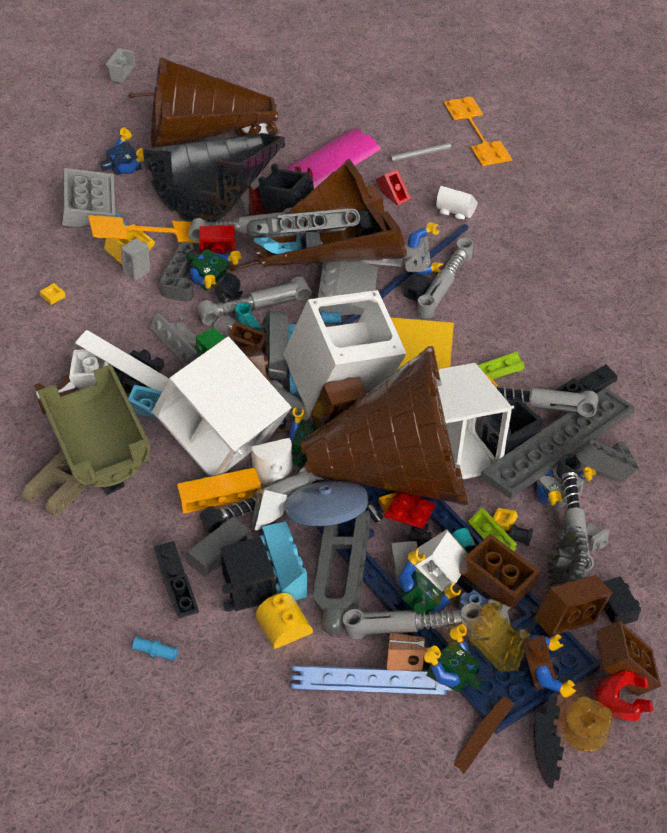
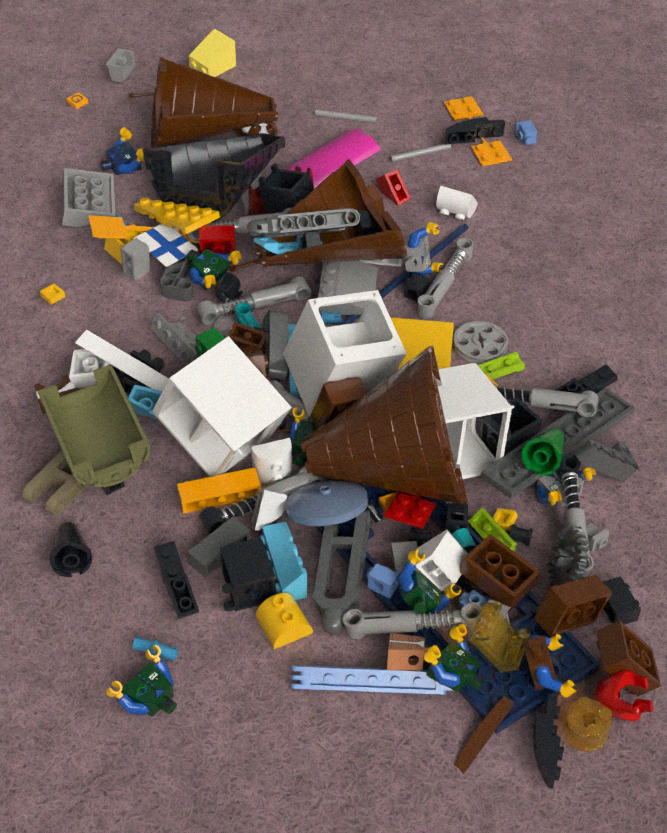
none -> black cone [49,522,92,577]
none -> light orange tile [66,92,88,109]
none -> torso [106,645,177,717]
none -> yellow wing [133,198,220,235]
none -> sticker [133,224,198,267]
none -> light yellow slope [189,29,236,77]
none -> light grey bar [315,109,377,123]
none -> medium blue brick [366,564,401,599]
none -> black slope [444,117,505,144]
none -> black brick [445,503,468,535]
none -> light grey wedge [453,321,508,364]
none -> medium blue brick [514,120,537,145]
none -> green cone [521,429,564,476]

